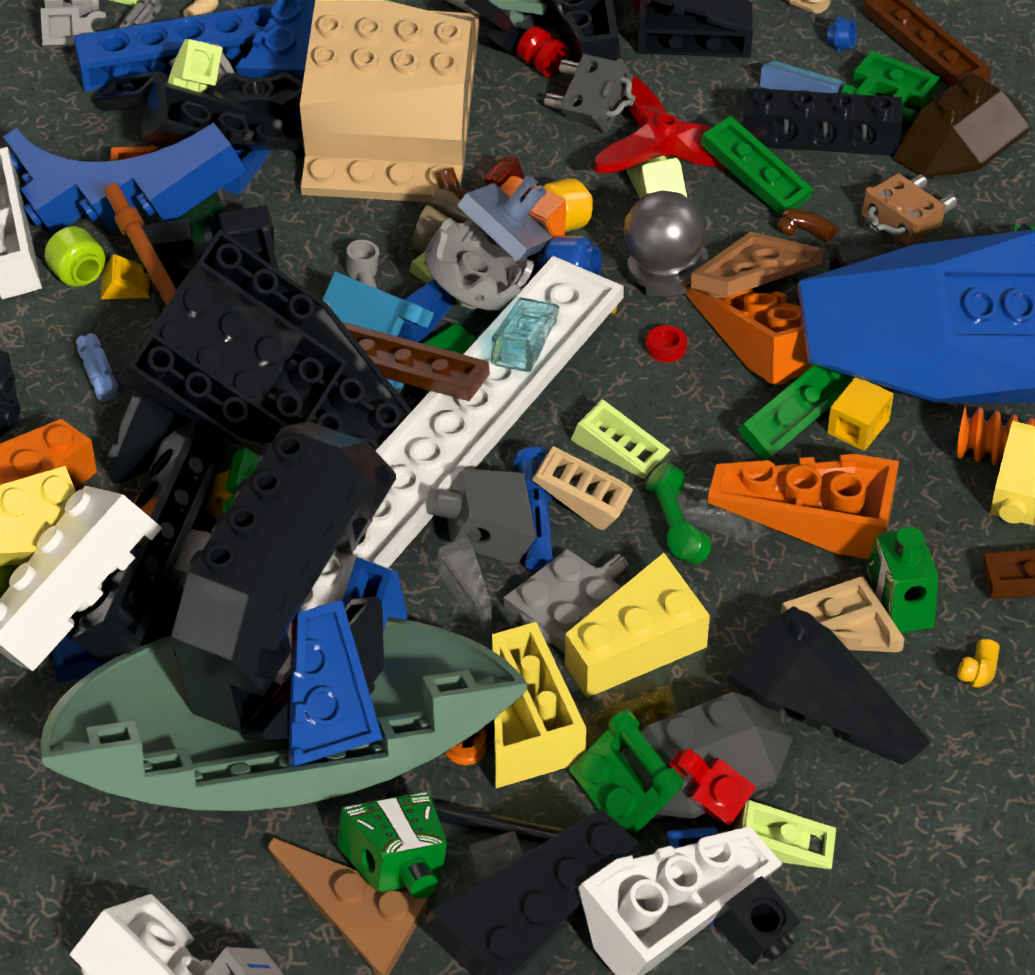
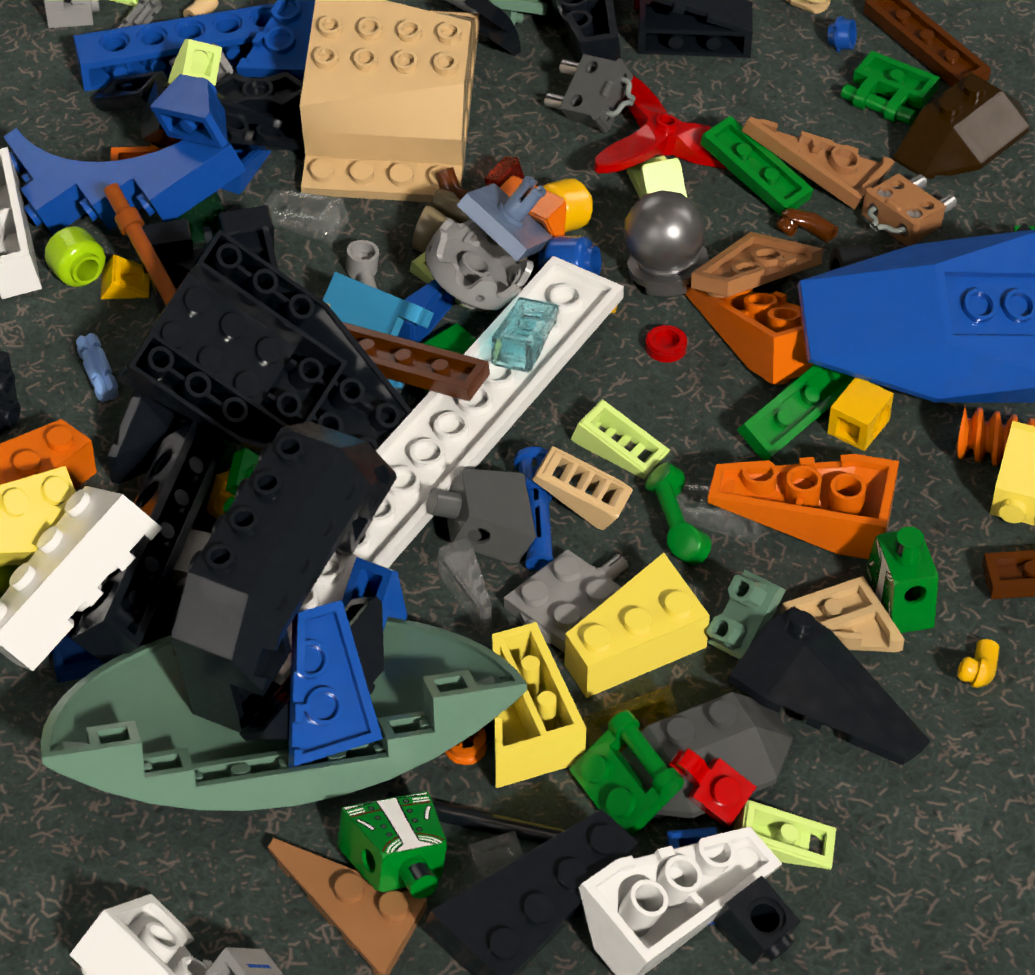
light grey plate [41,7,106,49] -> none
red wheel [517,26,570,78] -> none
black brick [742,88,902,156] -> none
medium blue slope [760,61,845,93] -> none
none -> blue slope [150,74,228,149]
none -> clear slope [263,189,349,244]
none -> sand green hips [707,570,786,660]
none -> medium nougat wing [742,116,895,210]

